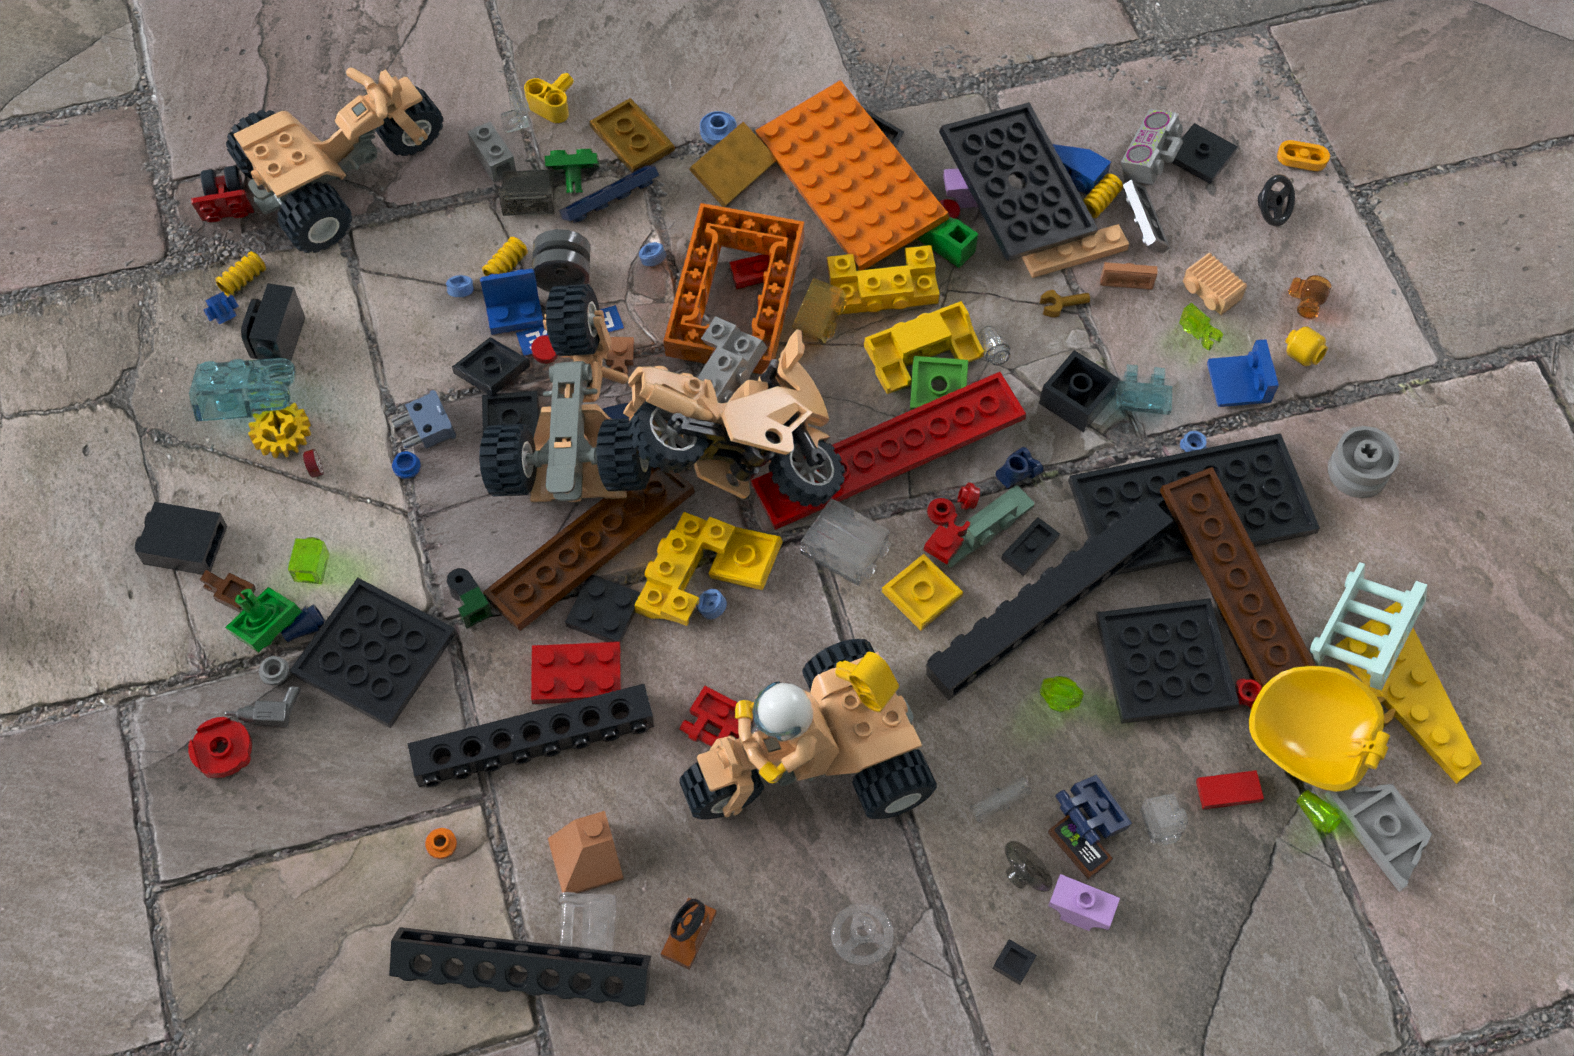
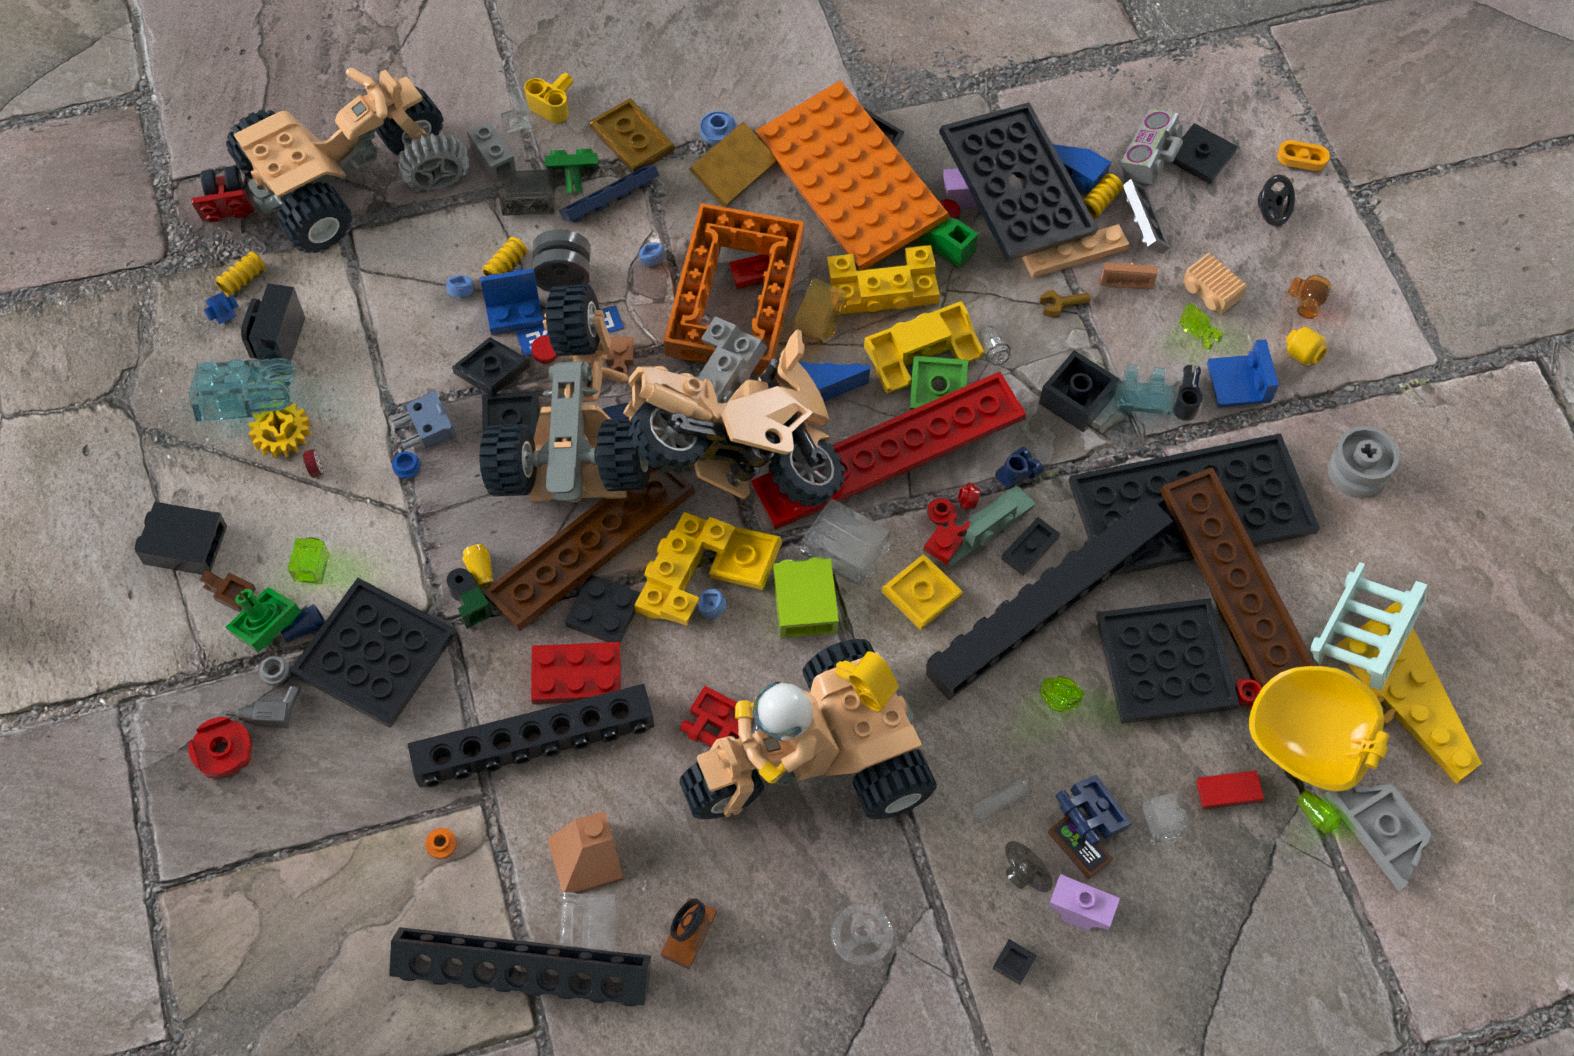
medium blue plate [1180,431,1207,452] -> none
none -> light grey gear [398,133,469,193]
none -> yellow cone [462,544,494,589]
none -> lime brick [773,557,839,638]
none -> blue slope [799,362,870,402]
none -> black pin [1173,365,1203,421]

